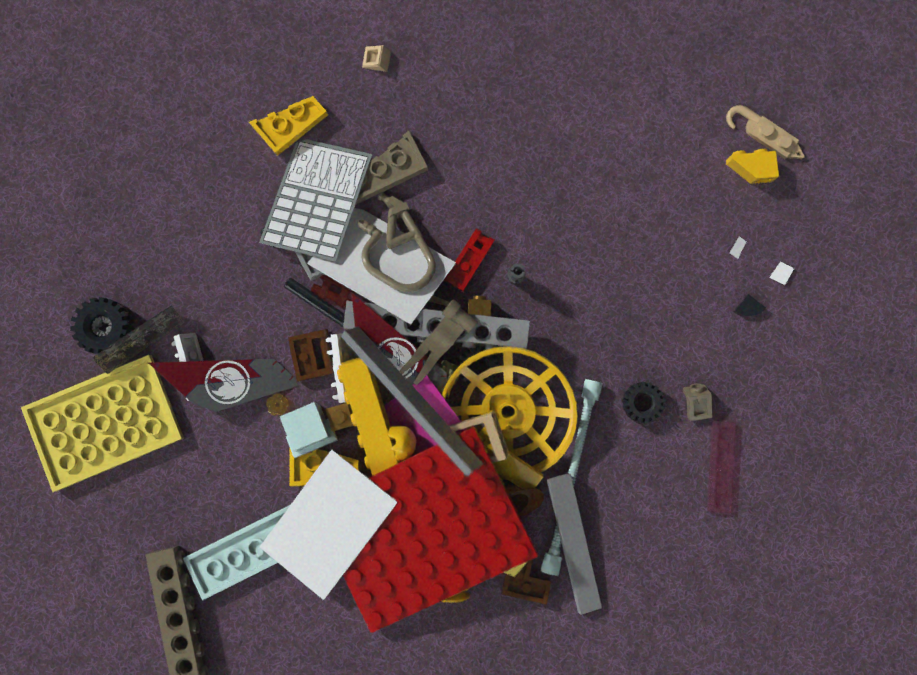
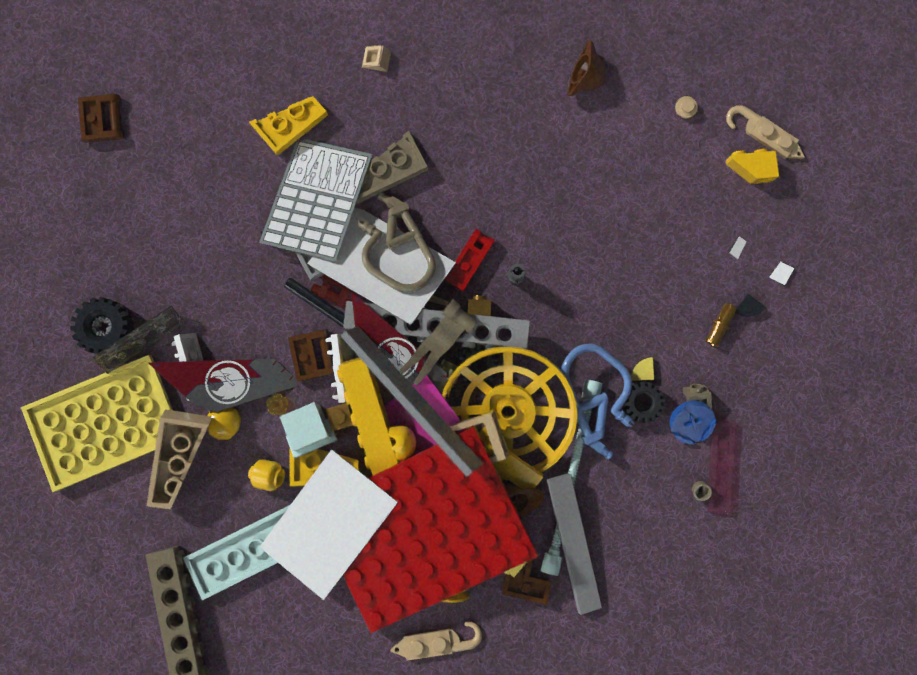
none -> reddish brown plate [78,94,124,143]
none -> tan wedge [147,409,212,509]
none -> yellow hair [207,407,241,440]
none -> yellow head [248,459,285,491]
none -> tan plate [390,622,482,661]
none -> medium blue piece [561,344,634,460]
none -> reddish brown hat [567,40,606,96]
none -> light yellow tile [631,357,654,381]
none -> blue tile [669,400,716,444]
none -> tan plate [675,96,698,119]
none -> dark tan hinge [692,481,712,501]
none -> pearl gold axle [705,303,736,347]

